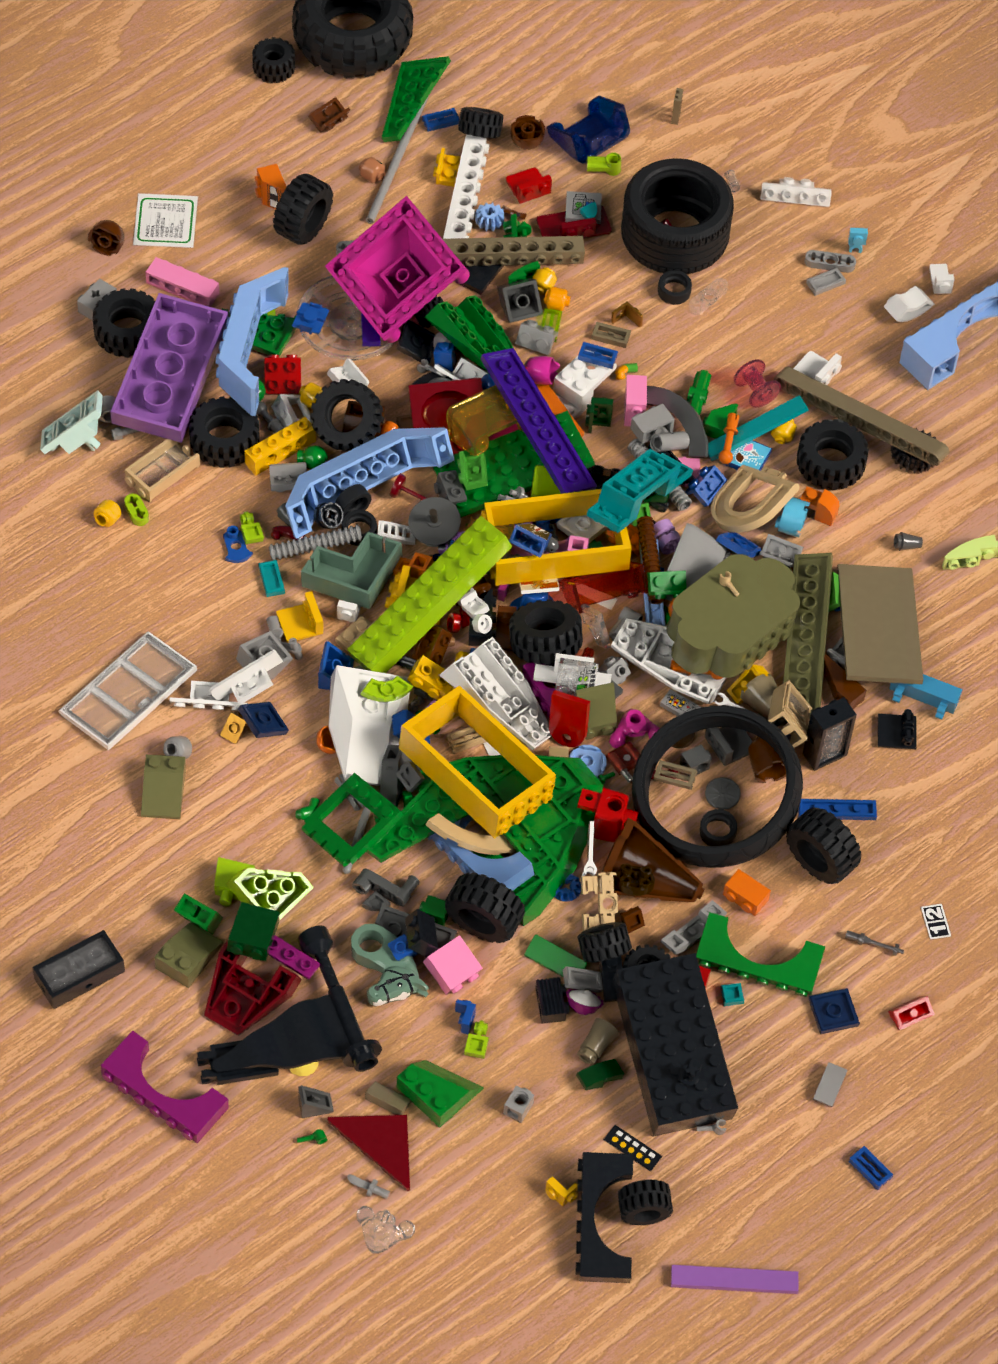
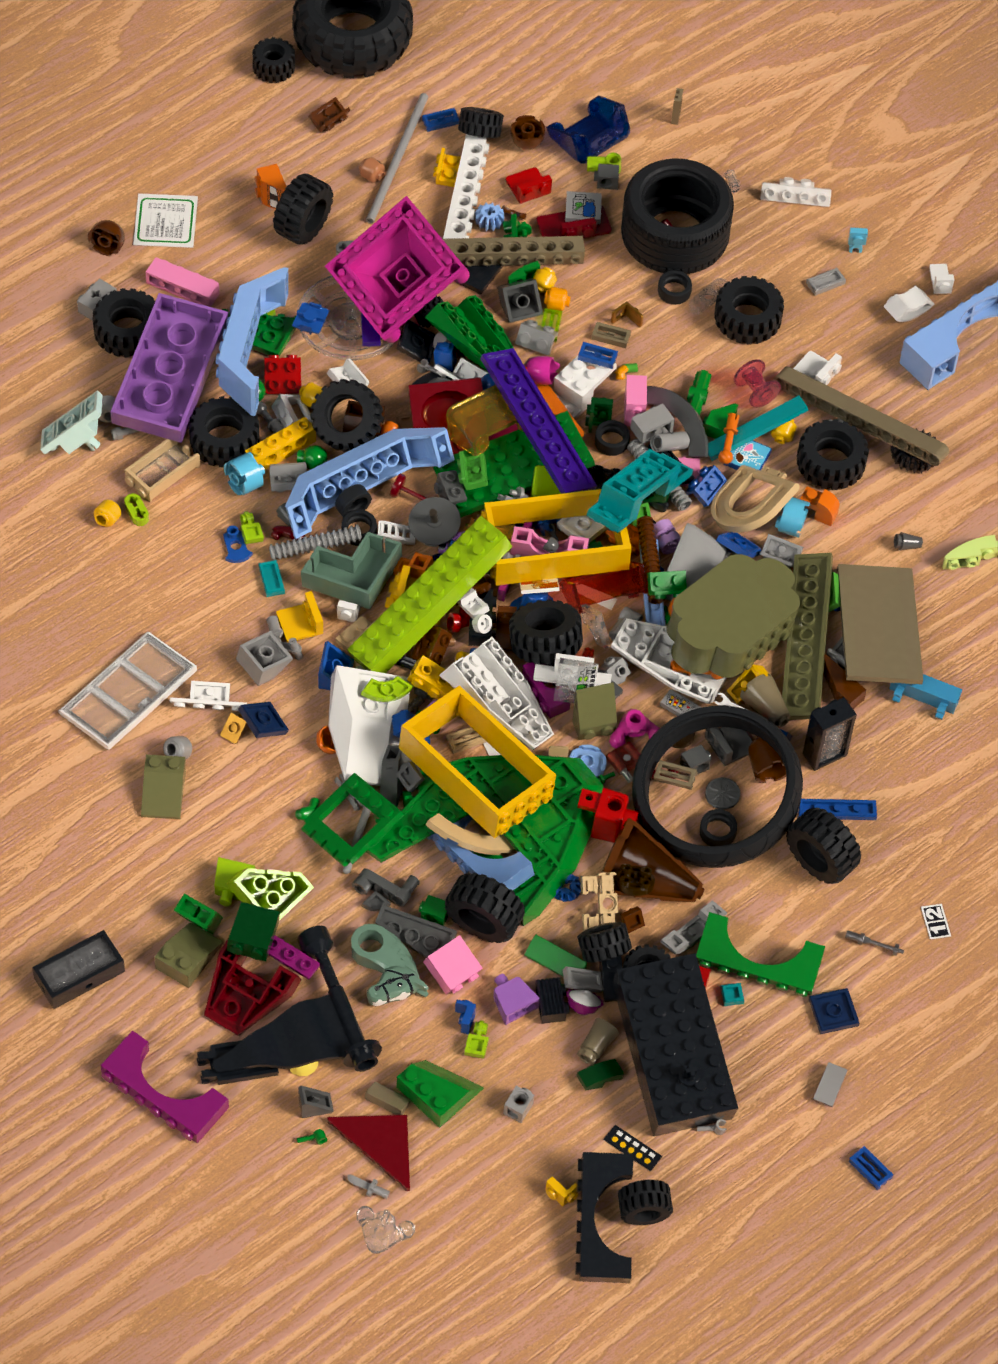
white bracket [209,649,283,705] -> none
black wheel [314,502,343,529] -> none
green wing [381,56,451,142] -> none
blue bracket [388,934,419,961] -> none
black brick [405,909,438,958] -> none
blue torso [509,523,552,558] -> none
red tile [549,690,590,747] -> none
teal tile [580,202,598,219] -> none
white flag [582,821,597,876] -> none
medium lavender tile [671,1265,799,1294] -> none
tan hand [719,571,739,597] -> none
orange brick [723,869,771,916] -> none
tan door [768,680,812,748] -> none
light grey beam [805,250,856,273] -> none
black hinge [878,709,917,750] -> none
slope [888,996,935,1030] -> none
none -> medium azure brick [224,452,265,496]
none -> medium lavender torso [493,974,539,1025]
none -> dark grey brick [594,164,619,190]
none -> black tyre [595,420,630,456]
none -> black tyre [714,276,784,344]

